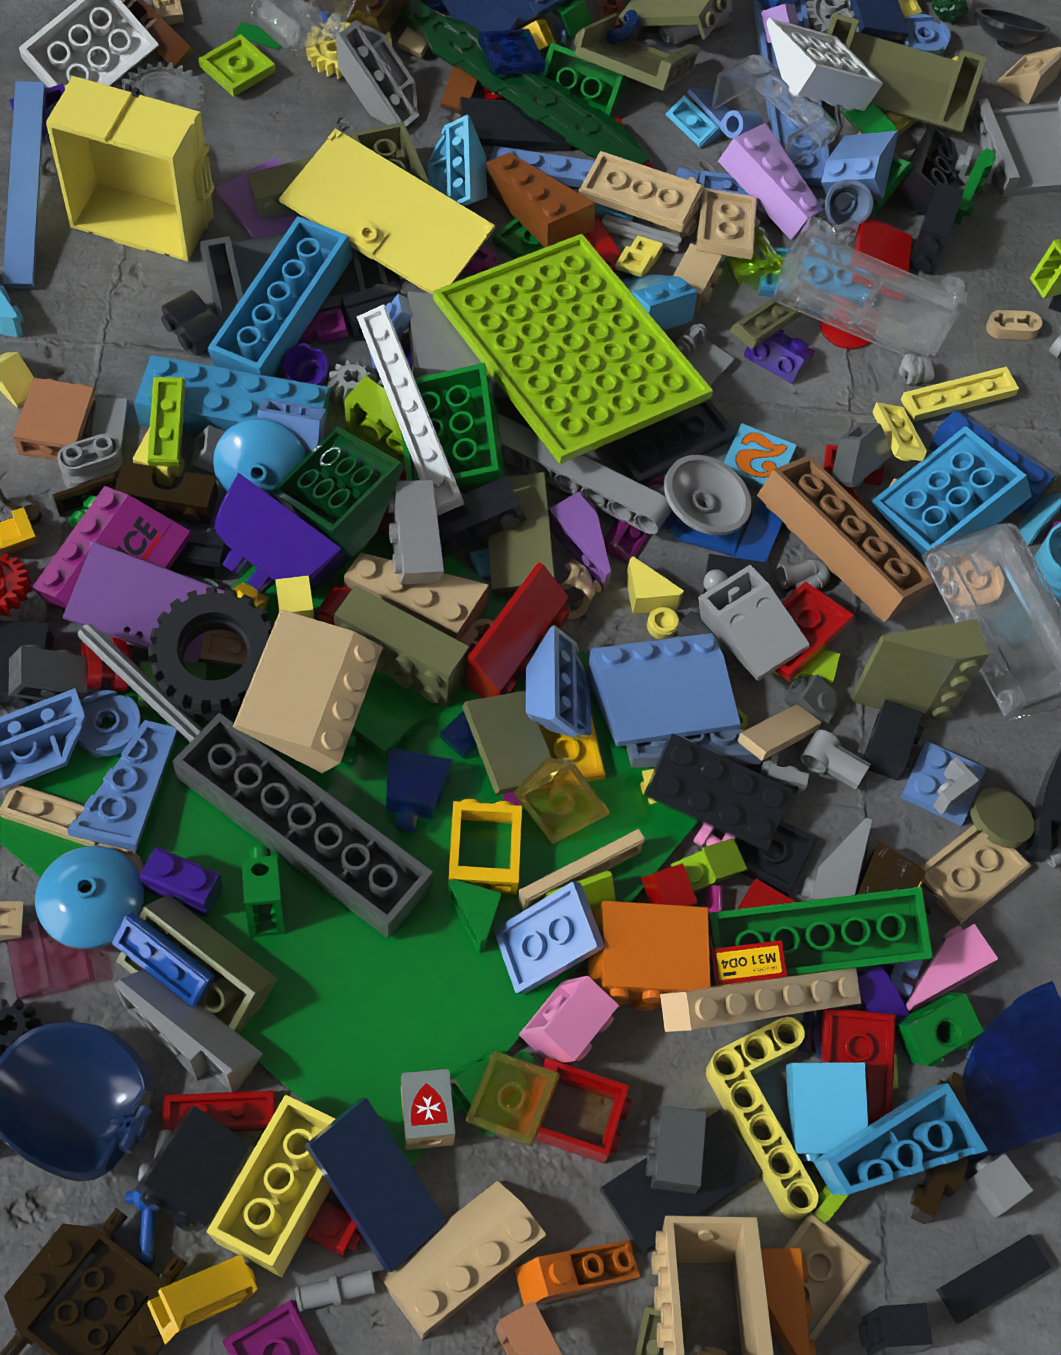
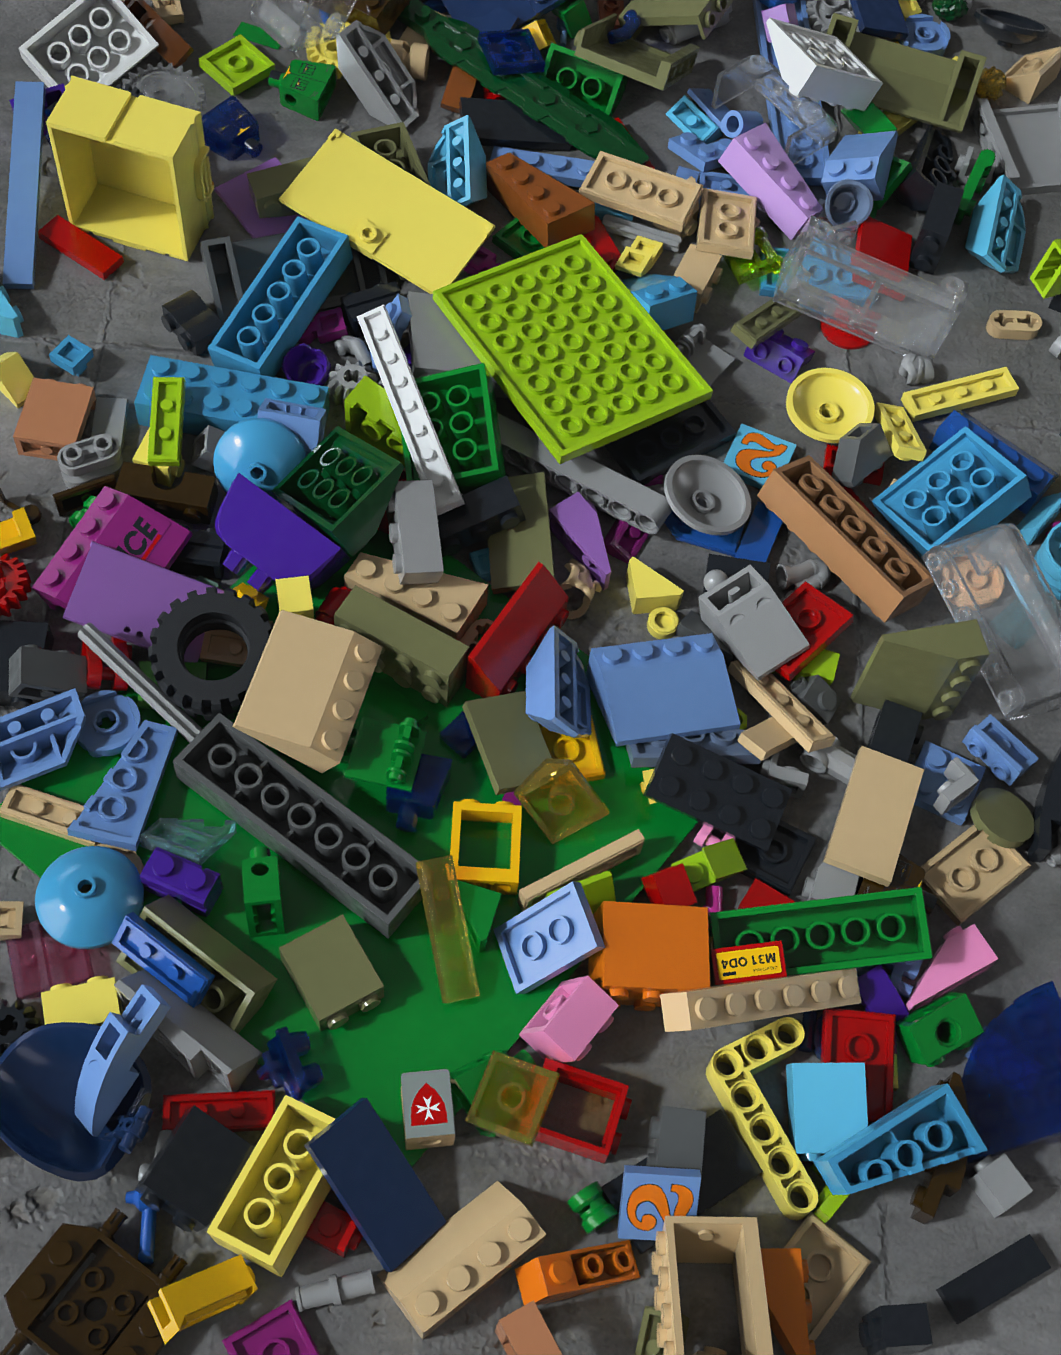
none -> red tile [38,214,124,280]
none -> light yellow brick [41,976,123,1026]
none -> dark azure tile [49,335,94,377]
none -> medium blue slope [75,984,171,1137]
none -> clear light blue wing [140,818,236,865]
none -> clear blue torso [202,95,263,161]
none -> clear blue hips [257,1026,324,1101]
none -> green torso [268,59,336,121]
none -> olive brick [279,914,384,1031]
none -> light grey arm [334,335,372,367]
none -> green hinge [344,716,428,792]
none -> tan wheel [390,39,430,80]
none -> clear yellow tile [415,855,480,1003]
none -> green wheel [567,1181,619,1235]
none -> medium blue tile [617,1165,701,1241]
none -> medium blue plate [668,132,732,173]
none -> tan tile [727,660,836,753]
none -> light yellow dish [786,368,875,443]
none -> tan tile [823,745,924,887]
none -> medium blue bracket [962,714,1039,786]
none -> medium azure wedge [965,174,1026,273]
none -> clear yellow gear [975,66,1007,101]

